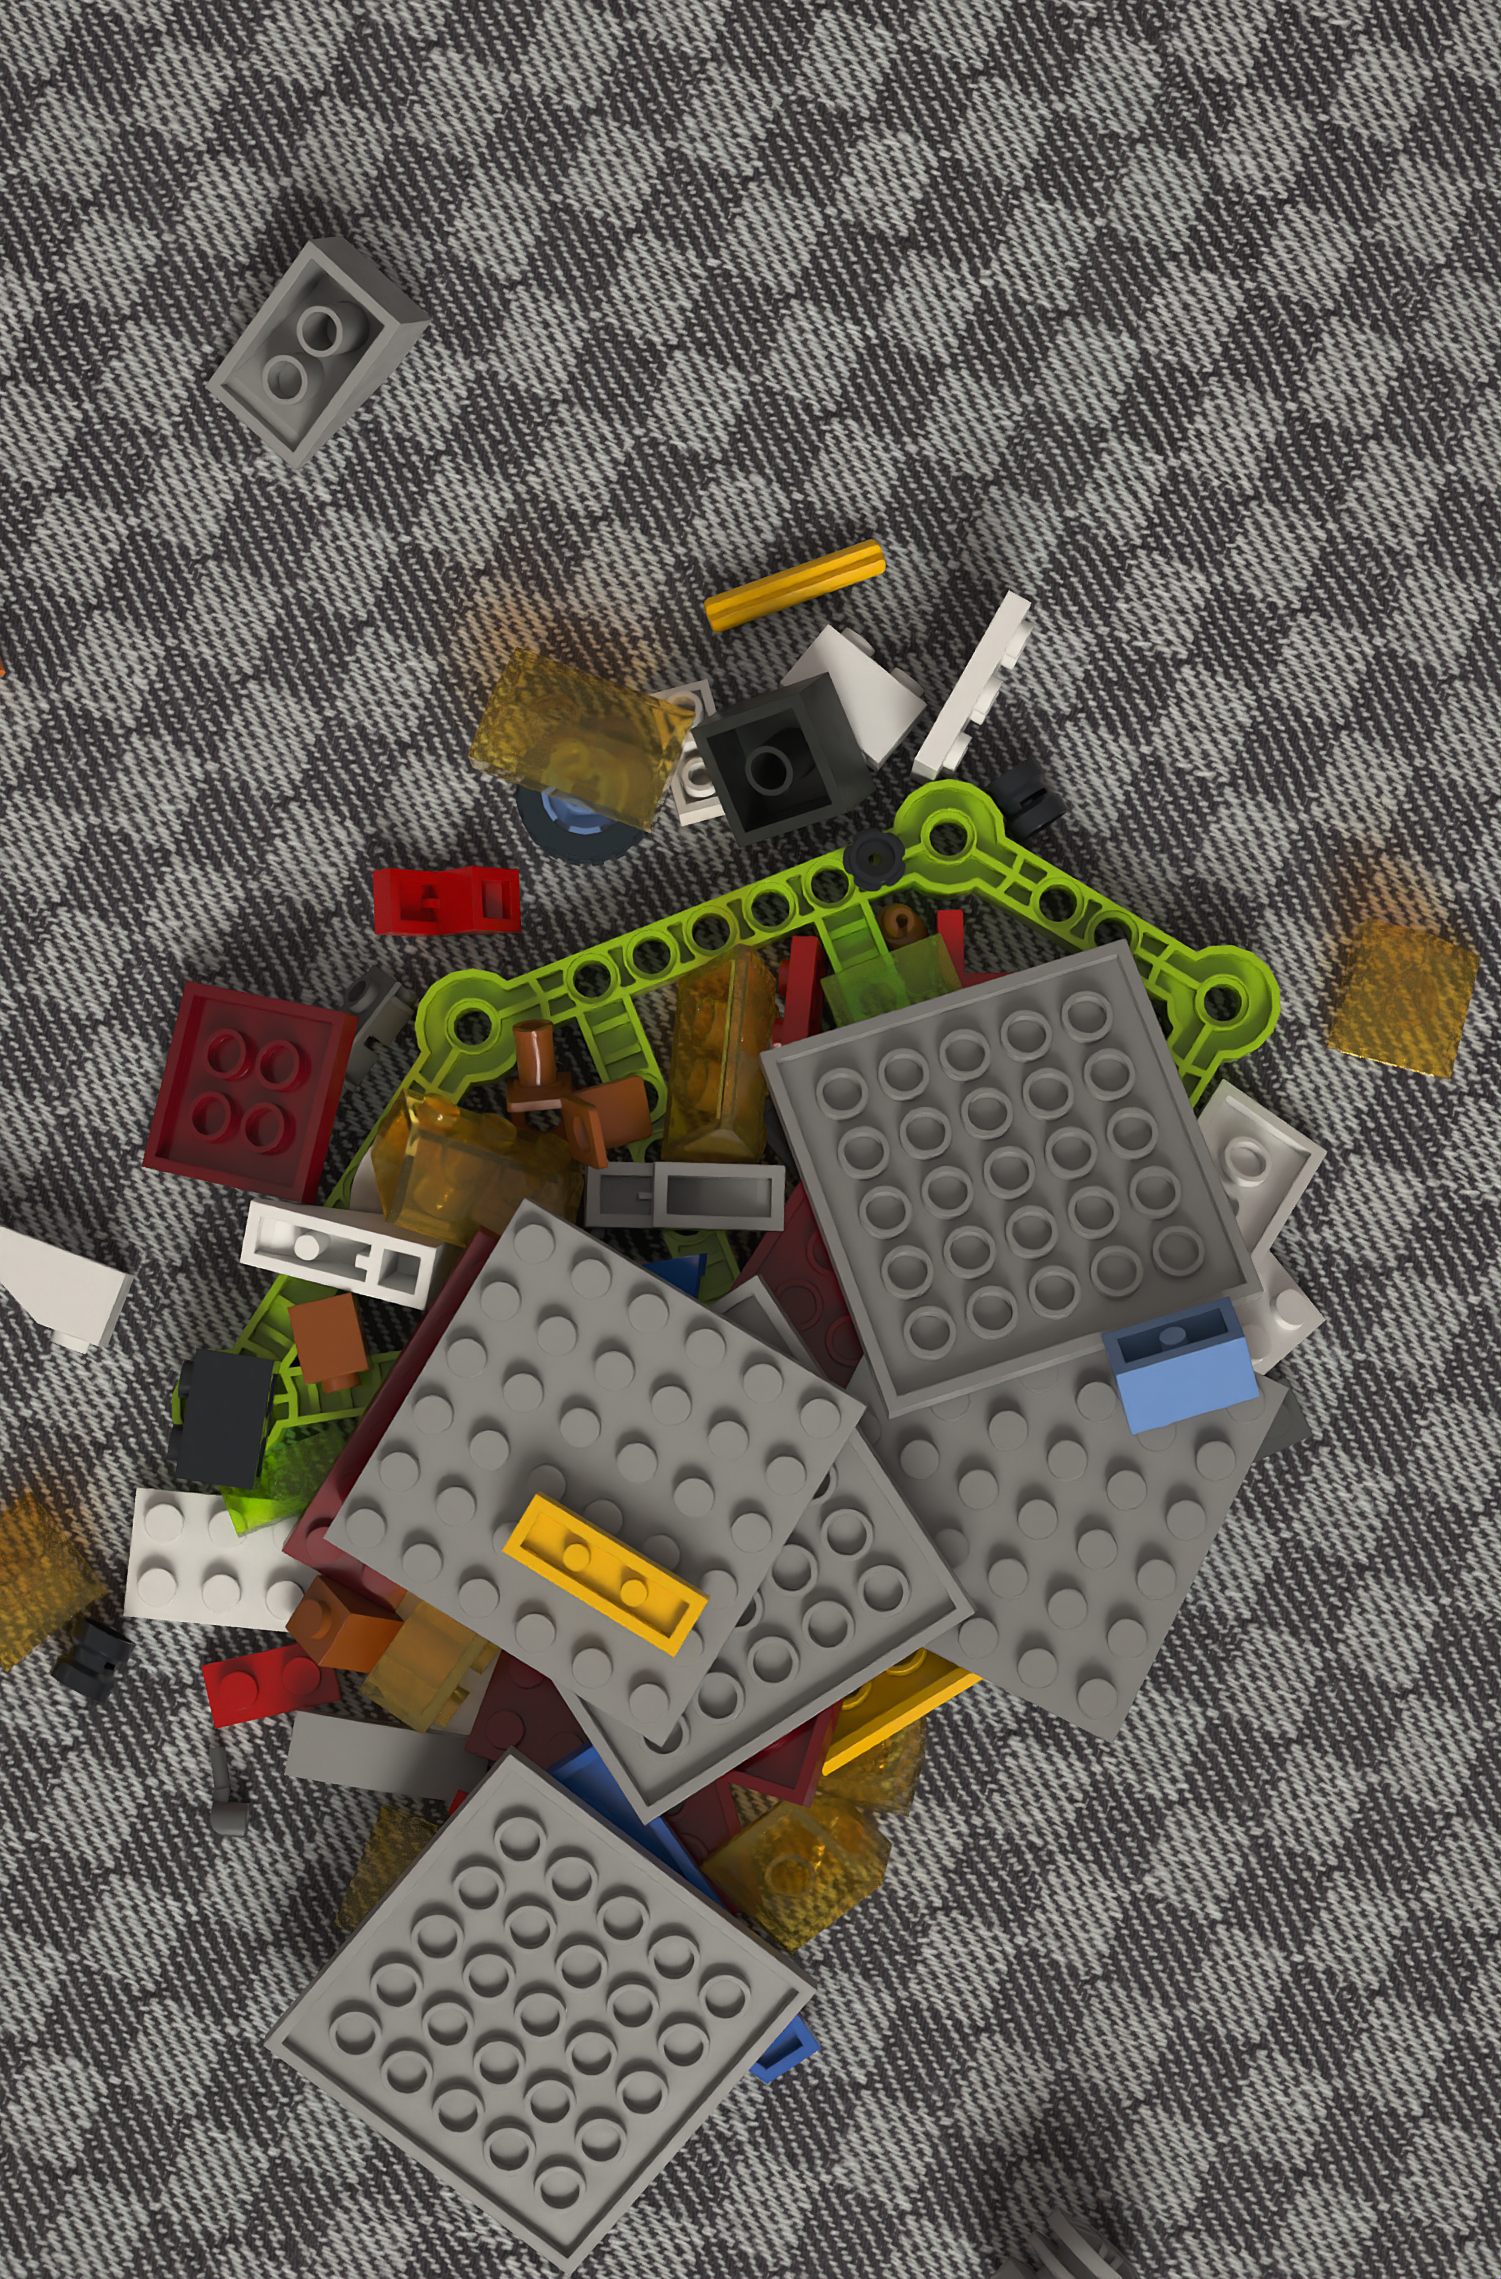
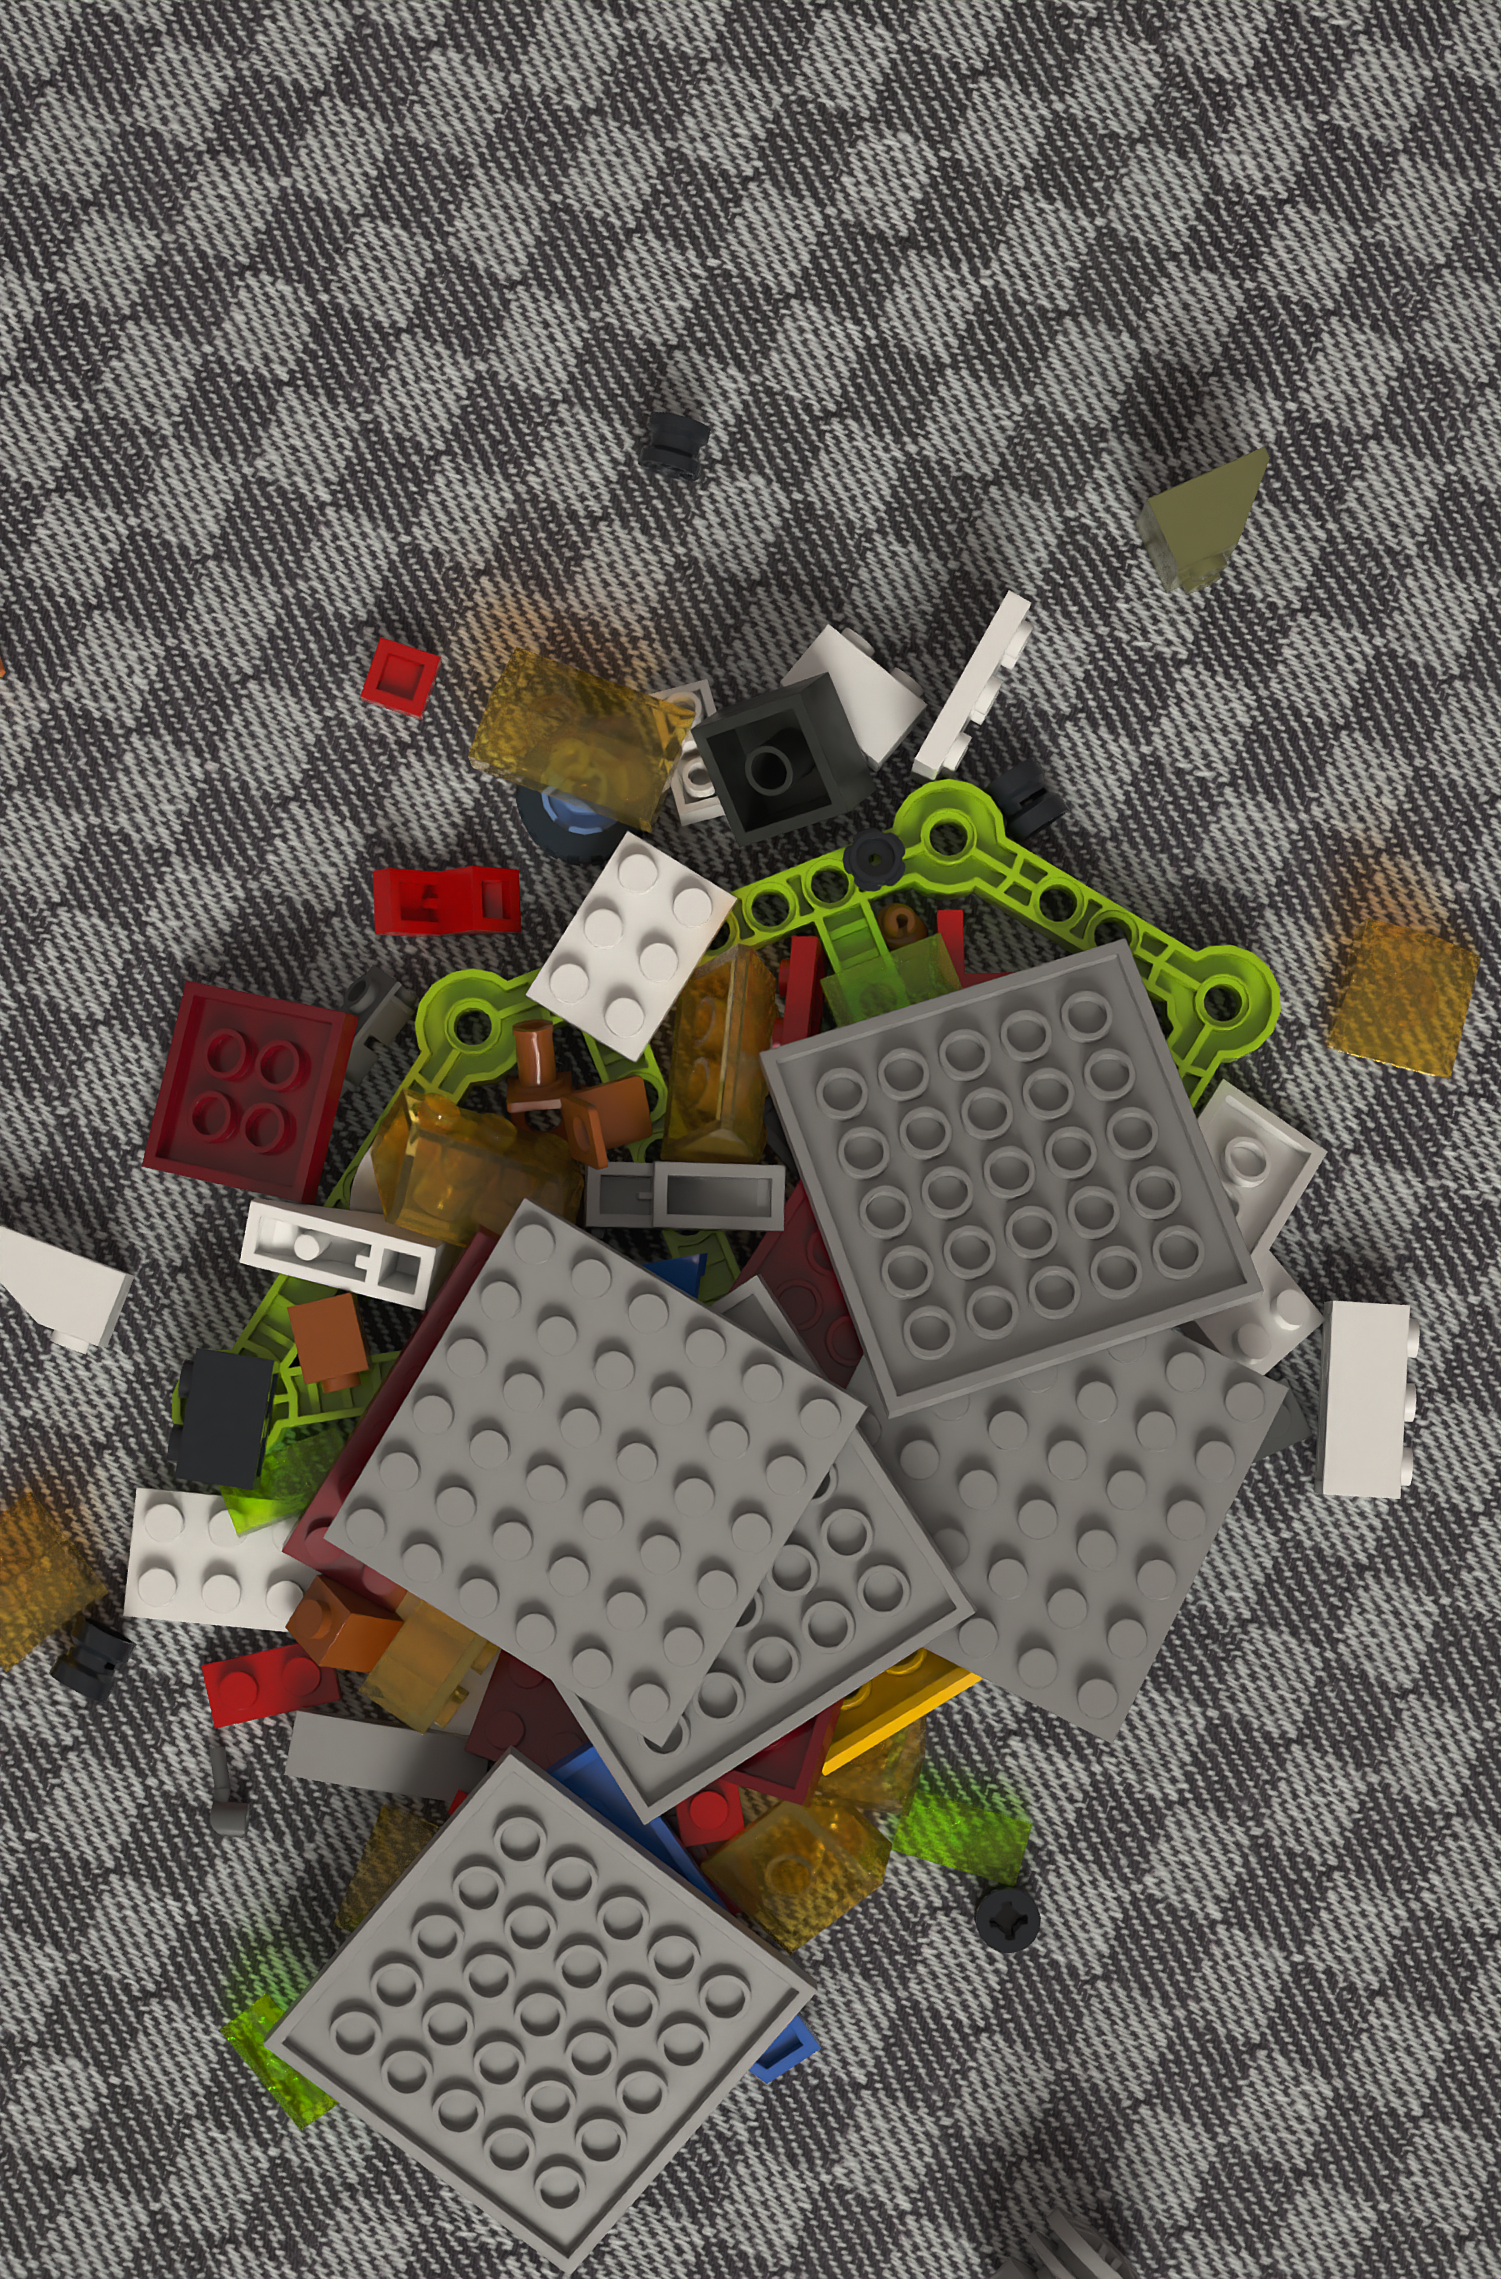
light grey slope [205,236,433,470] -> none
yellow plate [502,1491,712,1657] -> none
yellow axle [704,539,886,633] -> none
medium blue brick [1101,1296,1260,1435] -> none
none -> clear neon green plate [220,1992,339,2130]
none -> red plate [360,637,442,720]
none -> white plate [526,831,737,1064]
none -> black wheel [638,412,711,481]
none -> red plate [675,1779,746,1847]
none -> clear neon green plate [890,1786,1033,1887]
none -> black wheel [974,1882,1041,1953]
none -> olive slope [1135,446,1270,594]
none -> white brick [1314,1301,1420,1499]

